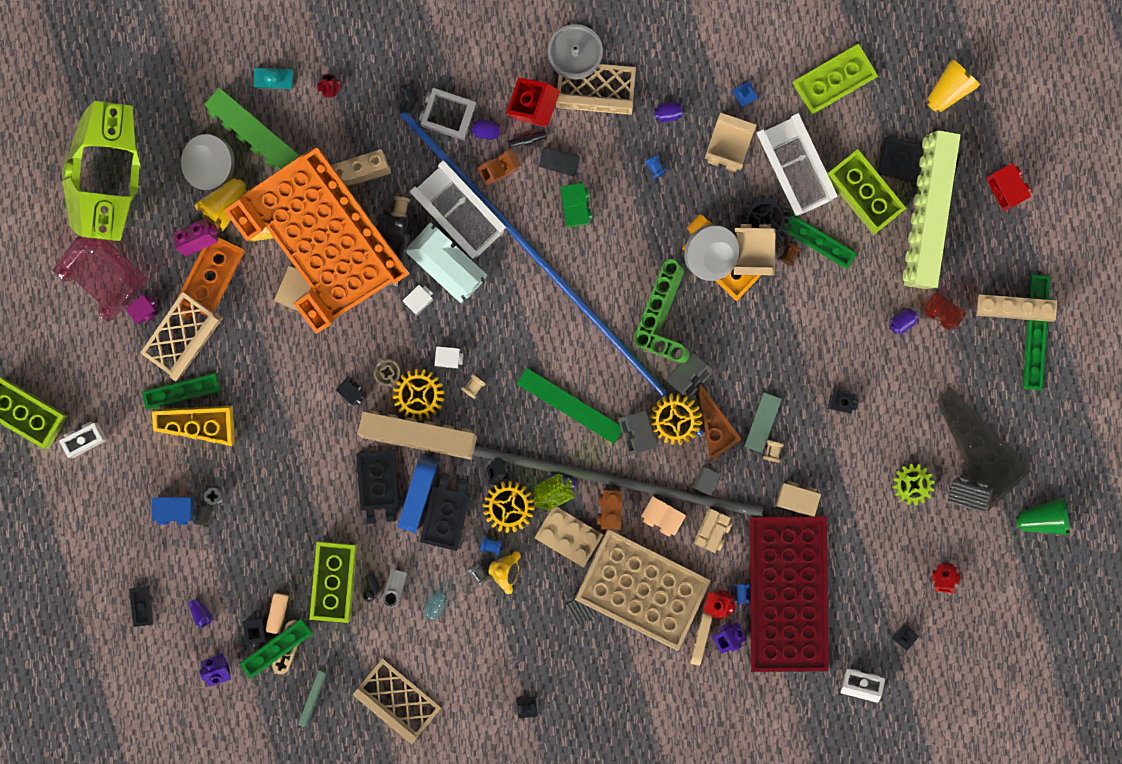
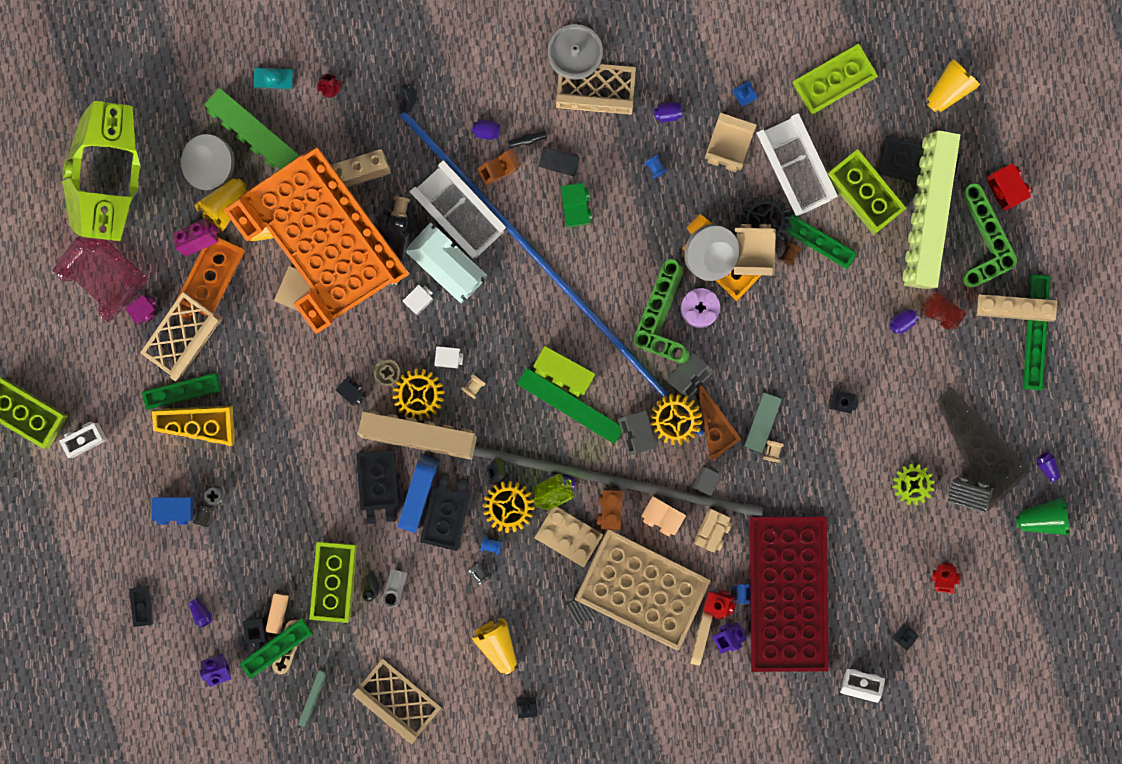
light grey window [419,88,477,141] -> none
clear light blue brick [422,591,448,621] -> none
yellow rock [489,551,521,594] -> none
red brick [506,77,560,127] -> none
tan brick [776,481,821,517] -> none
none -> yellow cone [471,618,517,674]
none -> lime brick [533,346,595,397]
none -> lavender brick [680,288,720,328]
none -> bright green beam [962,184,1017,288]
none -> dark purple cone [1036,452,1061,482]

